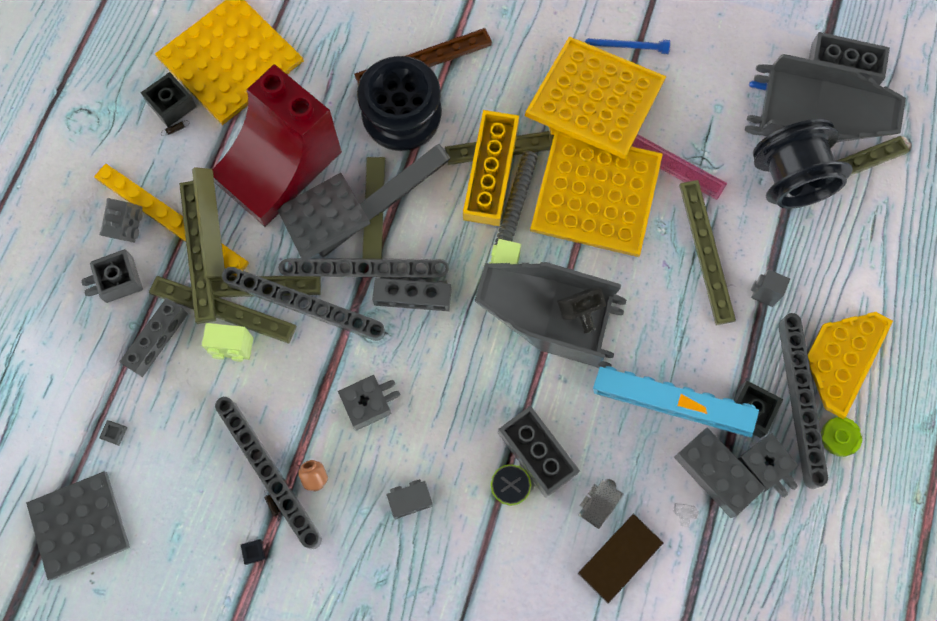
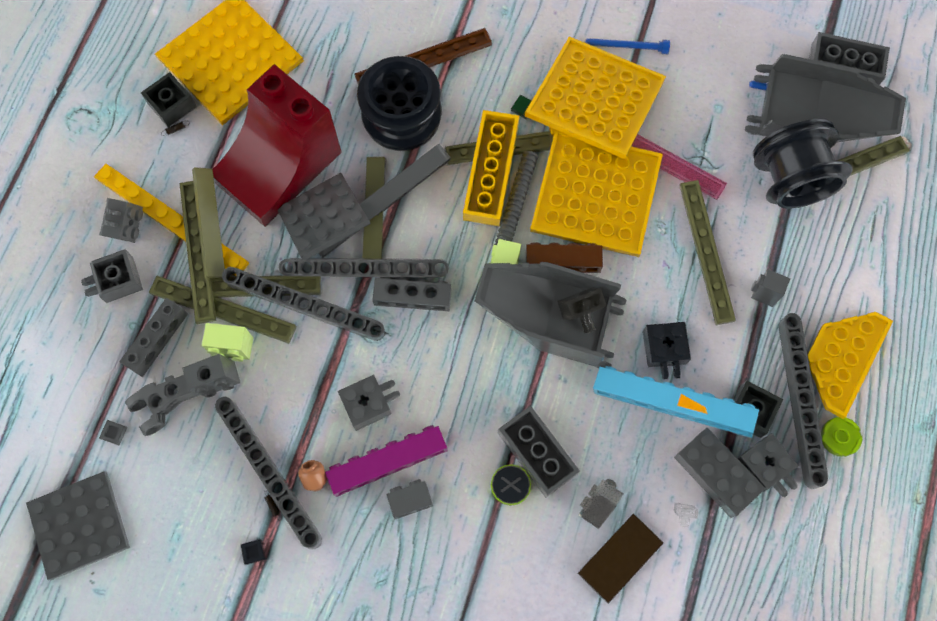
none -> dark grey brick [125,354,240,436]
none -> magenta brick [325,425,448,497]
none -> dark green tile [511,94,532,119]
none -> reddish brown brick [526,242,603,273]
none -> black hinge [643,322,691,379]

